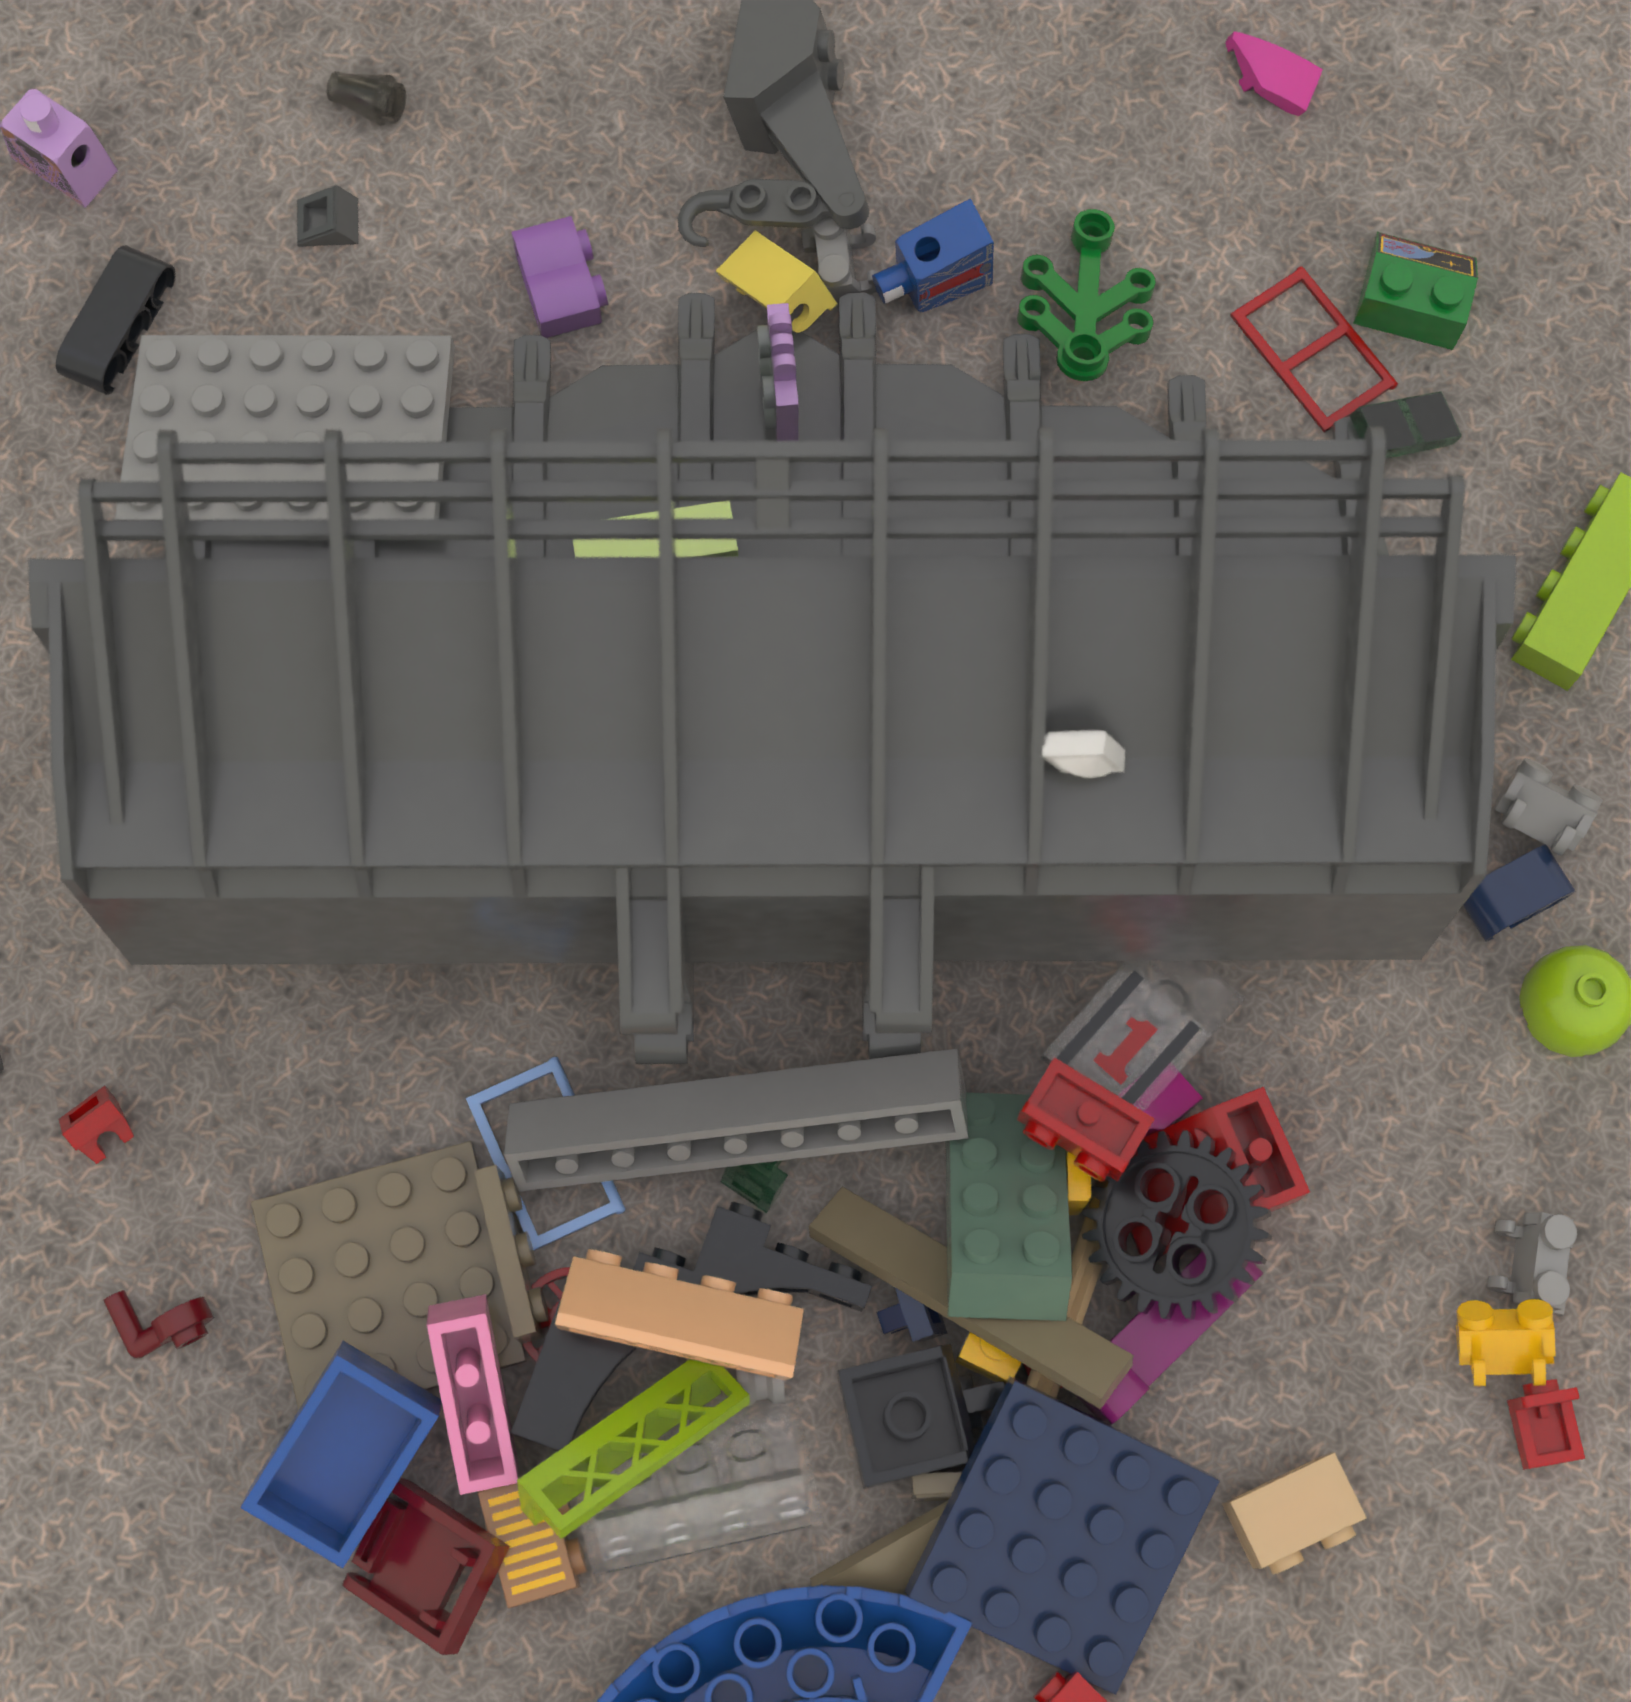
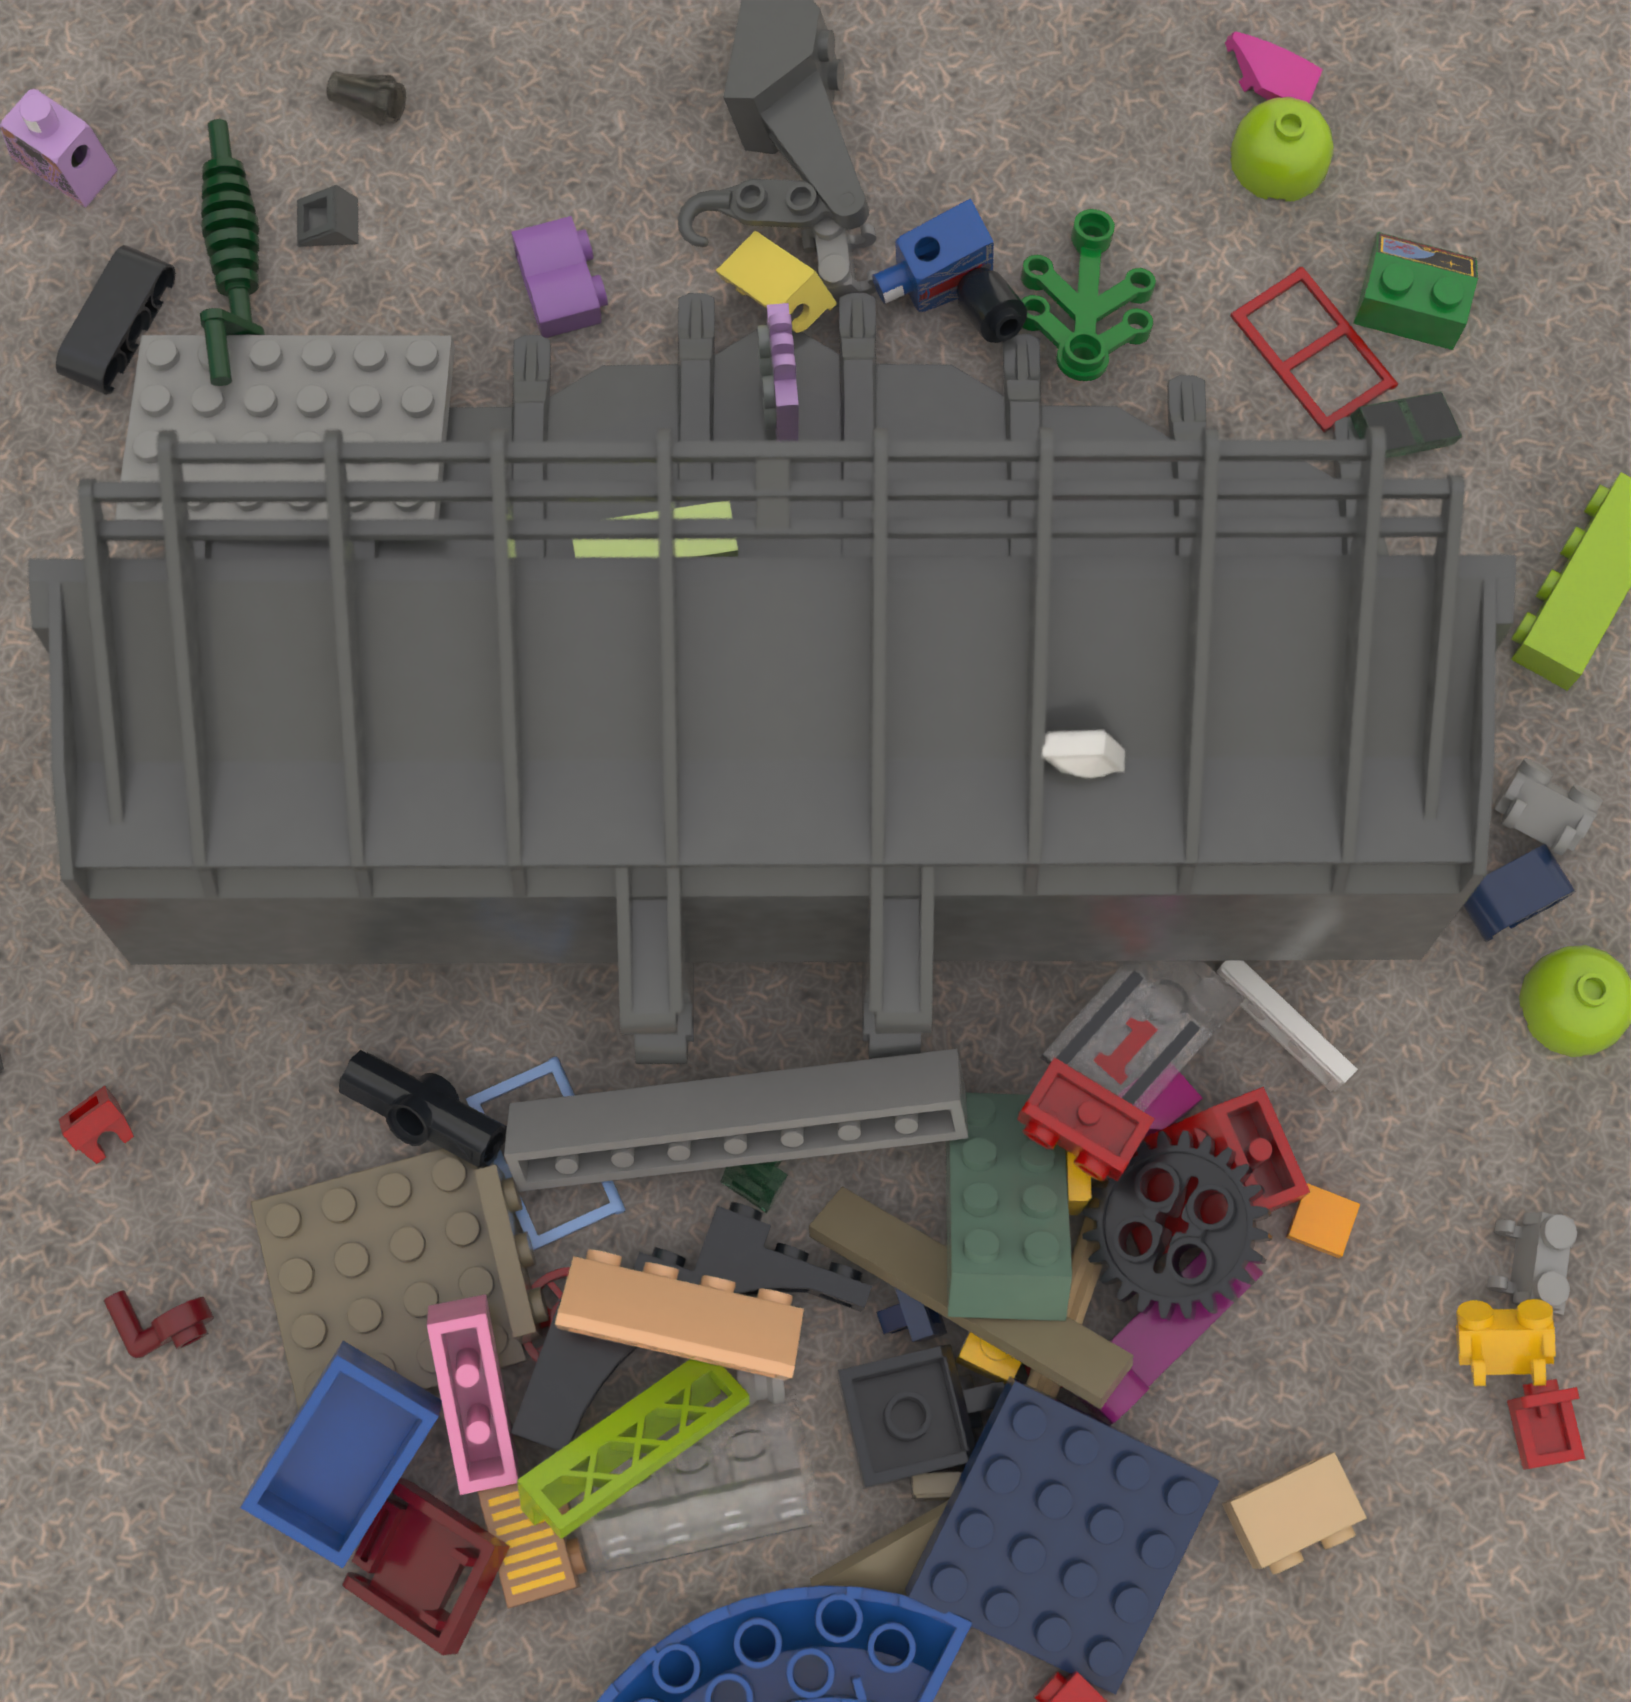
none -> dark green piece [200,119,265,386]
none -> black piece [339,1050,507,1168]
none -> black brick [957,267,1027,343]
none -> white tile [1213,960,1358,1092]
none -> lime cylinder [1230,97,1334,202]
none -> light orange tile [1286,1183,1360,1258]

